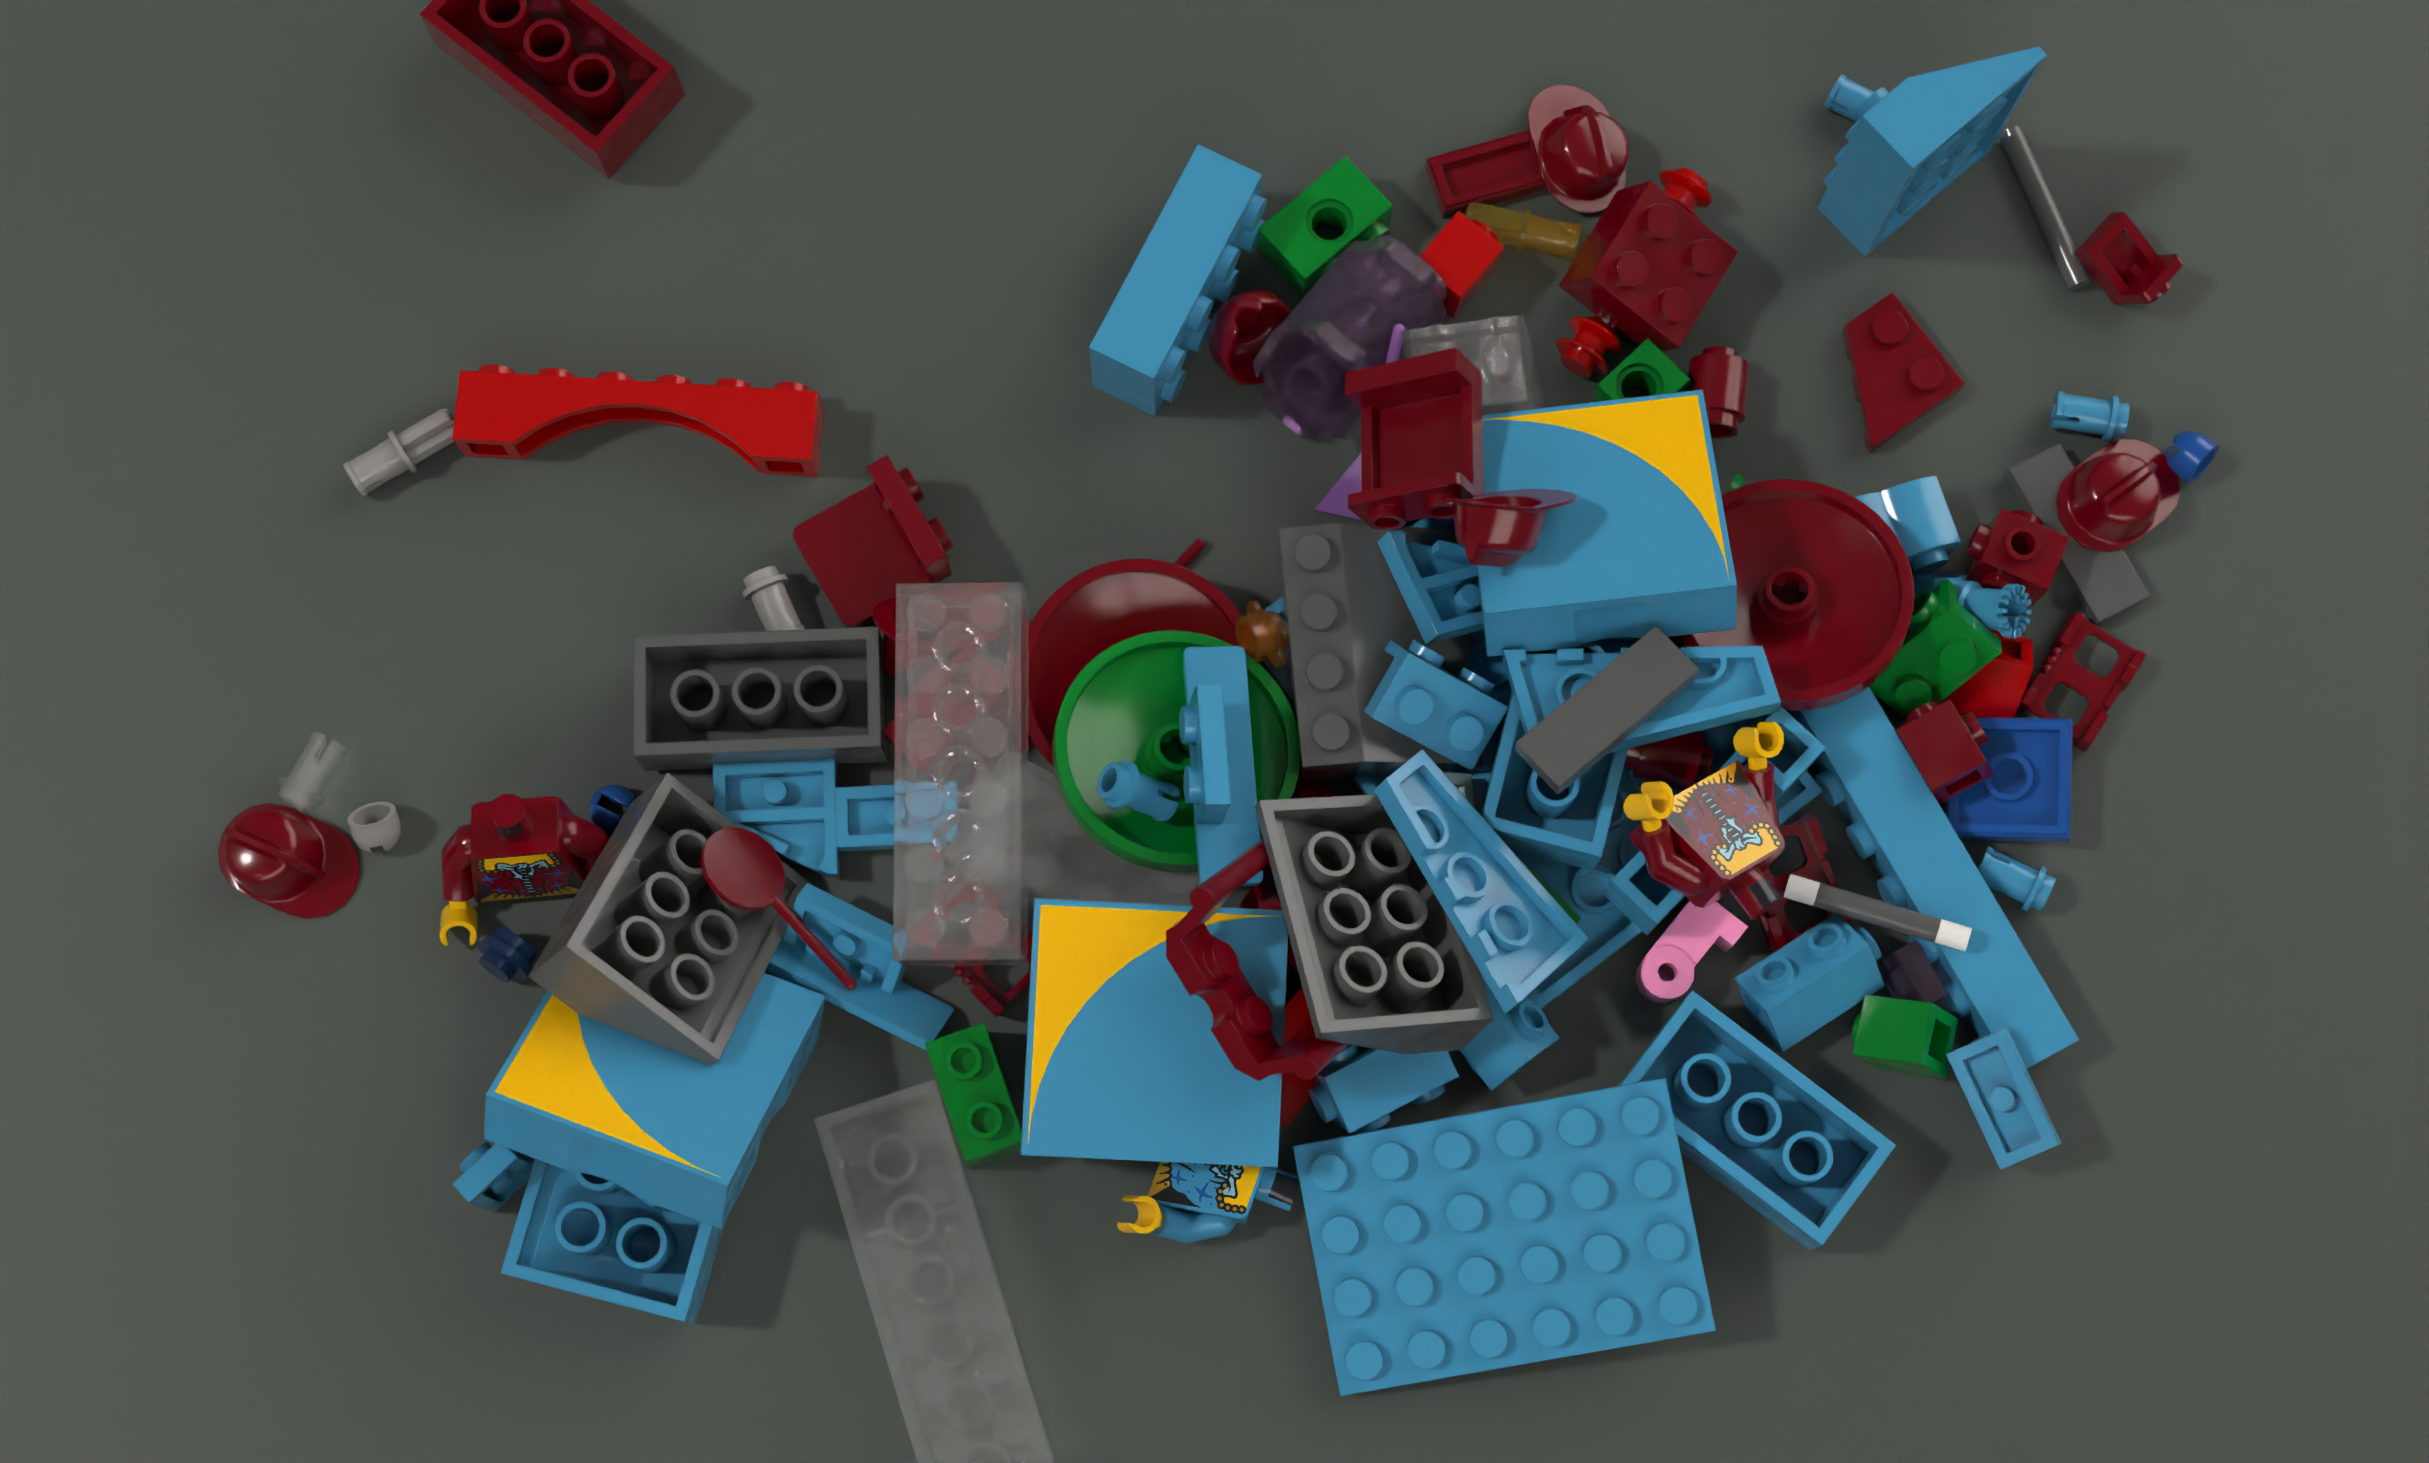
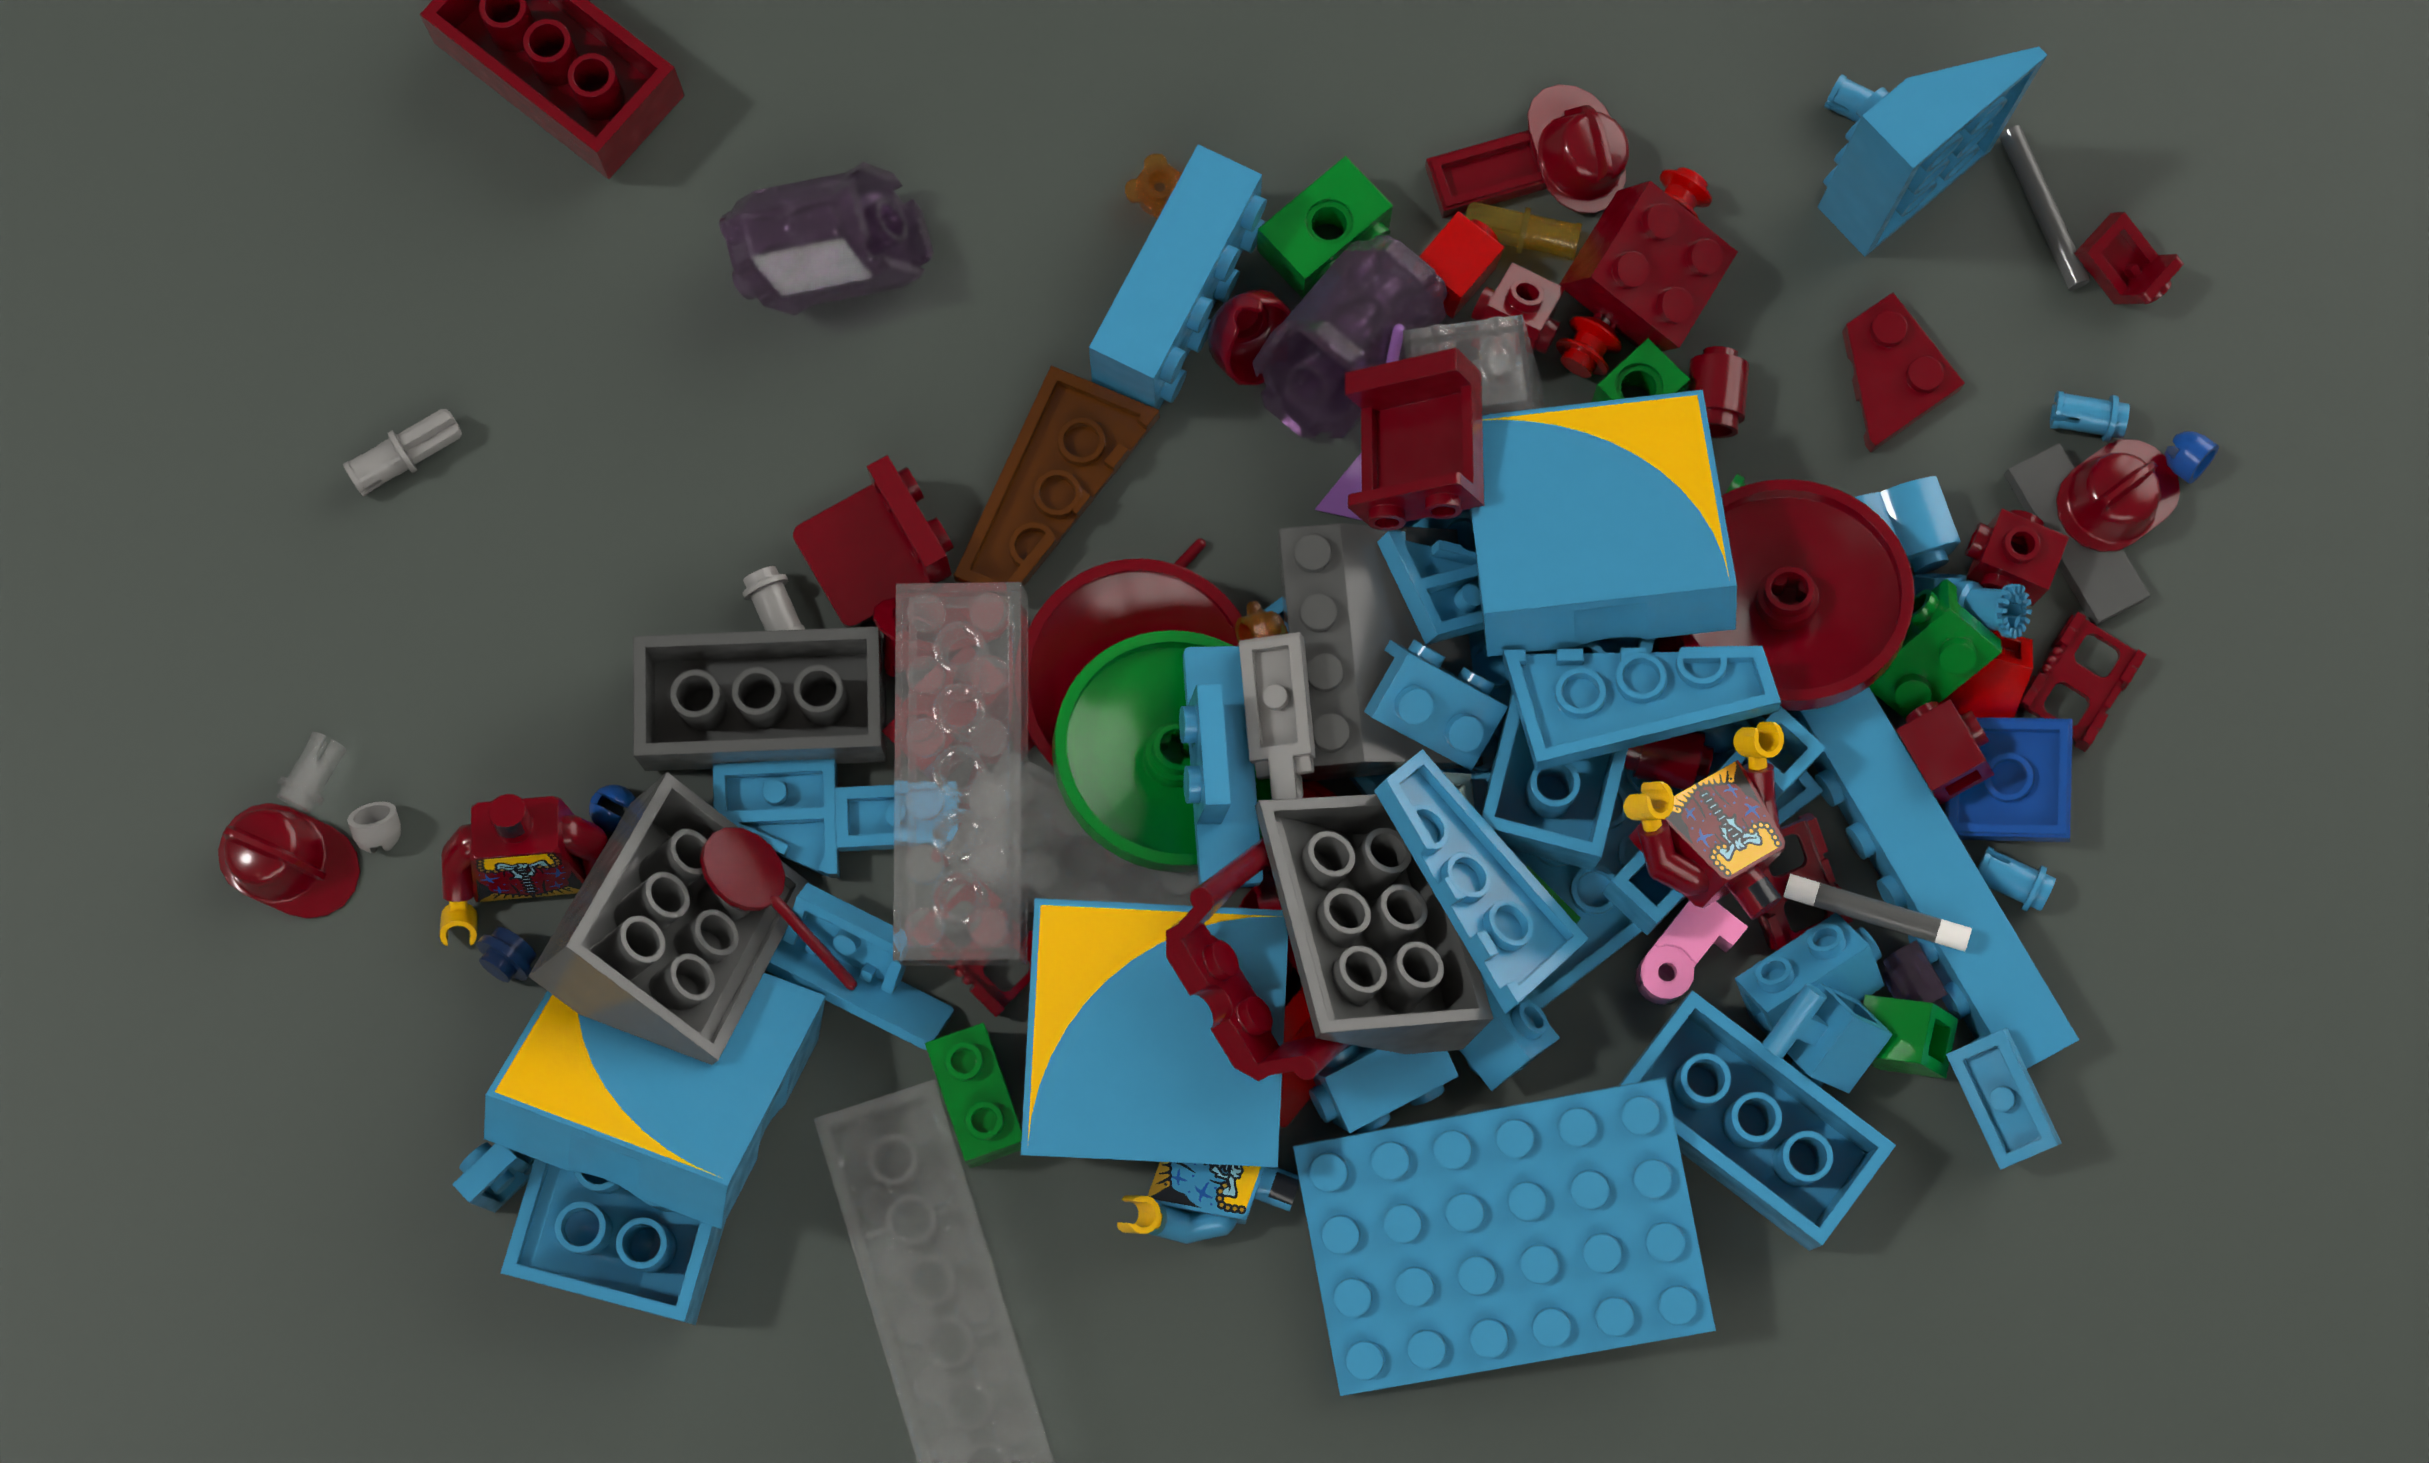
red arch [452,365,824,477] -> none
dark azure pin [1097,760,1180,822] -> none
dark red piece [1442,489,1577,567] -> none
dark grey tile [1515,626,1699,794] -> none
none -> clear purple brick [719,162,934,316]
none -> reddish brown wing [954,365,1160,604]
none -> clear orange plate [1125,154,1183,219]
none -> light grey hinge [1239,632,1316,800]
none -> dark red brick [1471,262,1565,371]
none -> dark azure brick [1762,982,1893,1093]

